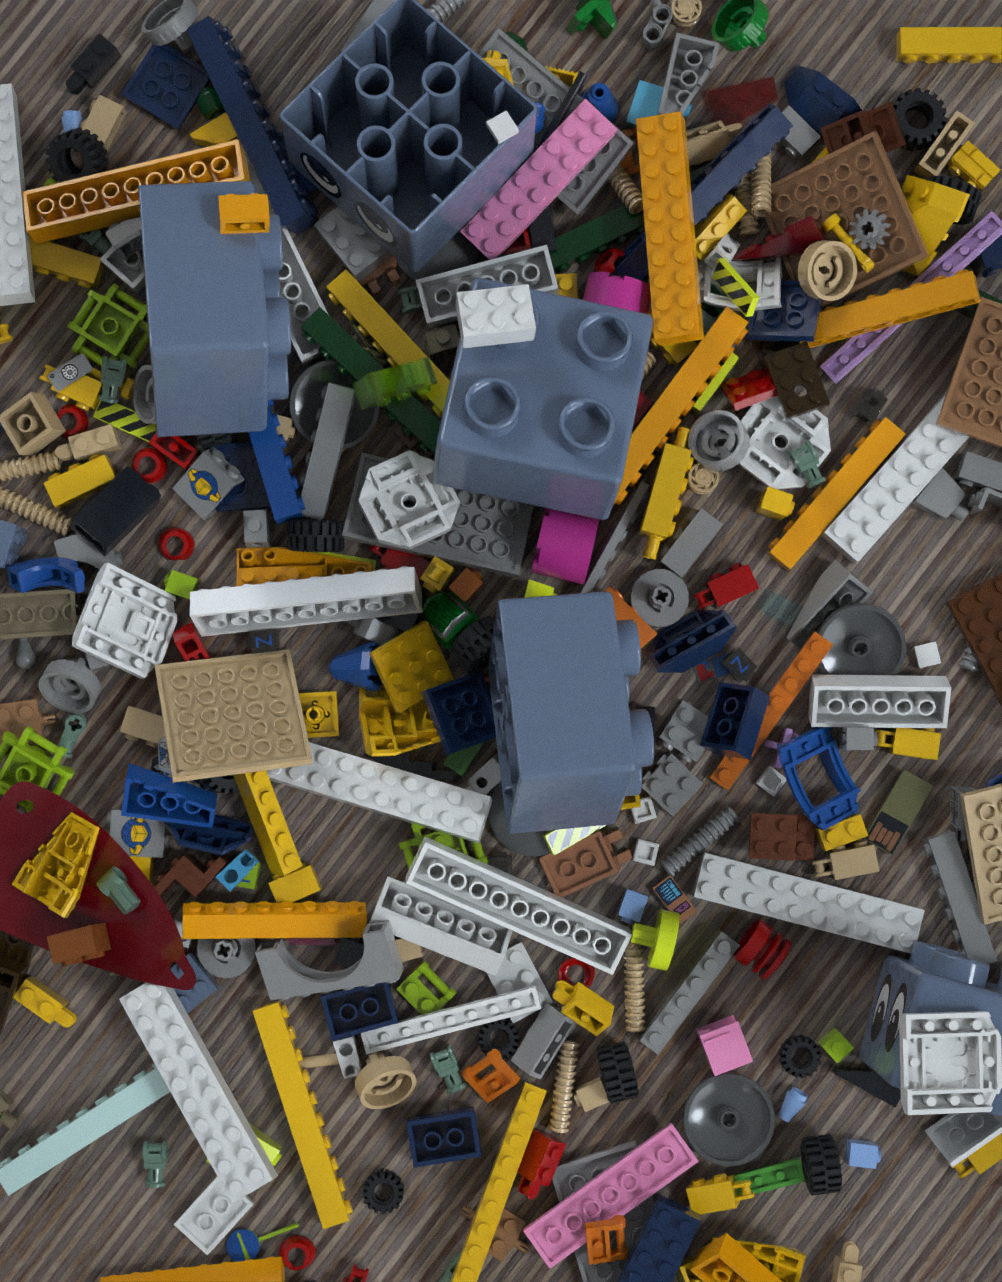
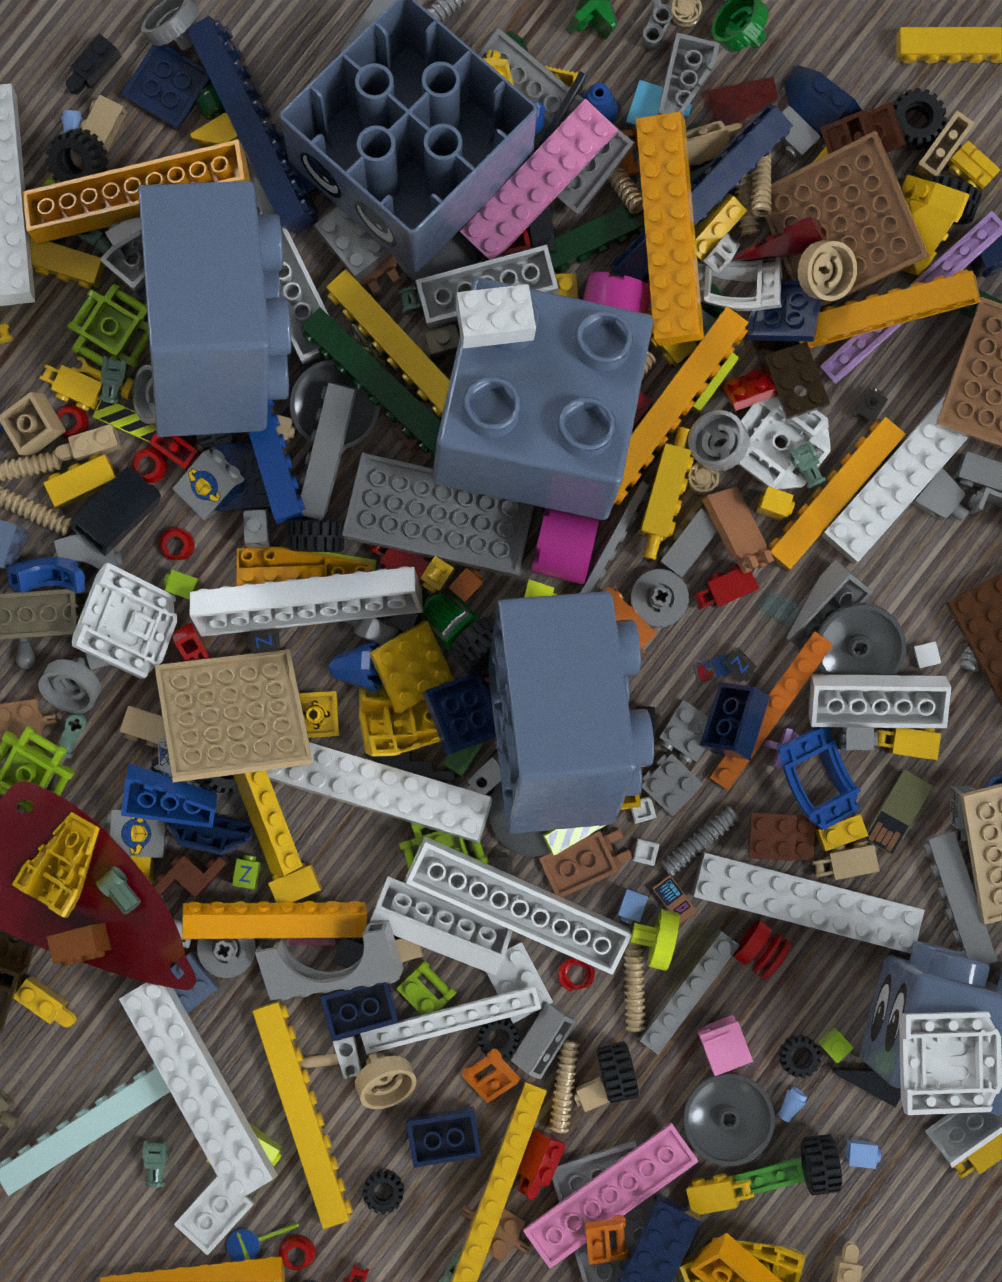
light grey sticker [48,354,92,391] -> none
dark azure leg [216,848,259,892] -> none
light orange brick [218,193,270,234] -> none
clear neon green wedge [352,357,437,410] -> none
white piece [358,450,460,550] -> none
sand green connector [429,1045,466,1094] -> none
white tile [486,110,519,144] -> none
yellow brick [553,980,614,1036] -> none
red piece [594,248,624,274] -> none
dark blue wedge [647,610,737,673] -> none
neon yellow tile [712,258,759,317] -> none
white tile [756,765,787,797] -> none
yellow piece [822,213,875,273] -> none
light grey gear [849,209,891,249] -> none
none -> nougat tile [702,487,774,574]

